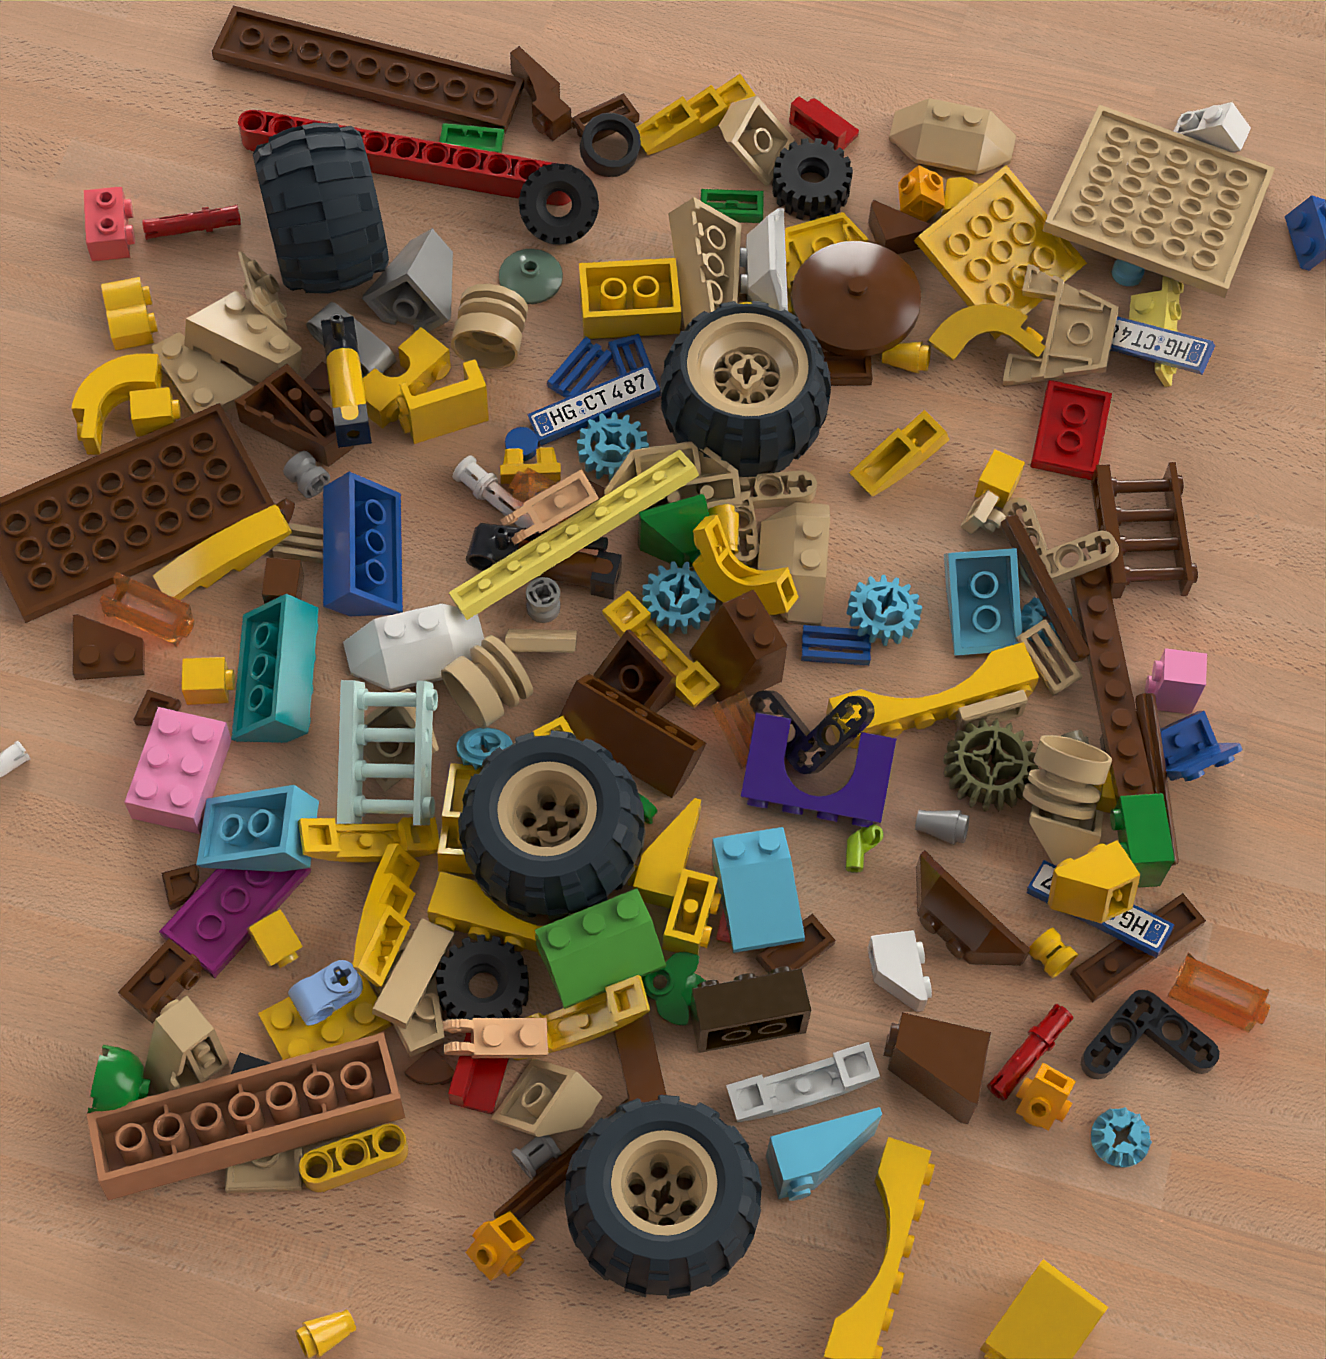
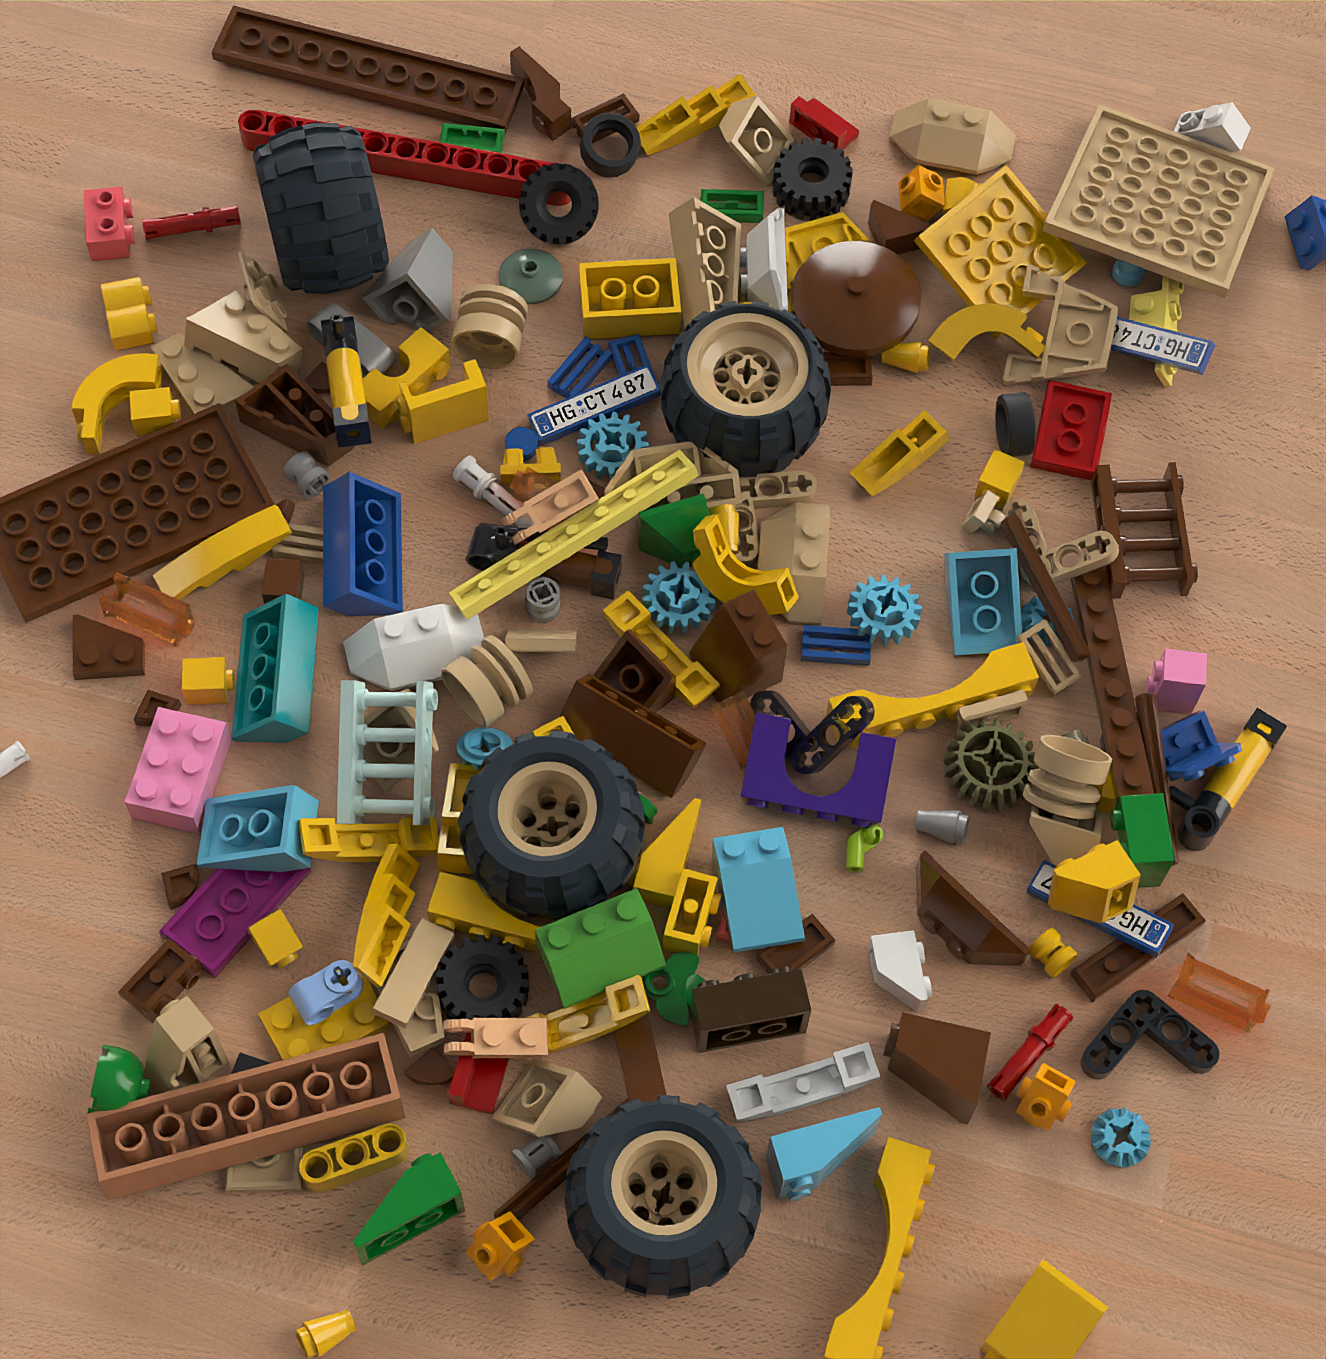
none -> green slope [353,1152,465,1265]
none -> black tyre [995,392,1036,457]
none -> piece [1169,707,1288,851]

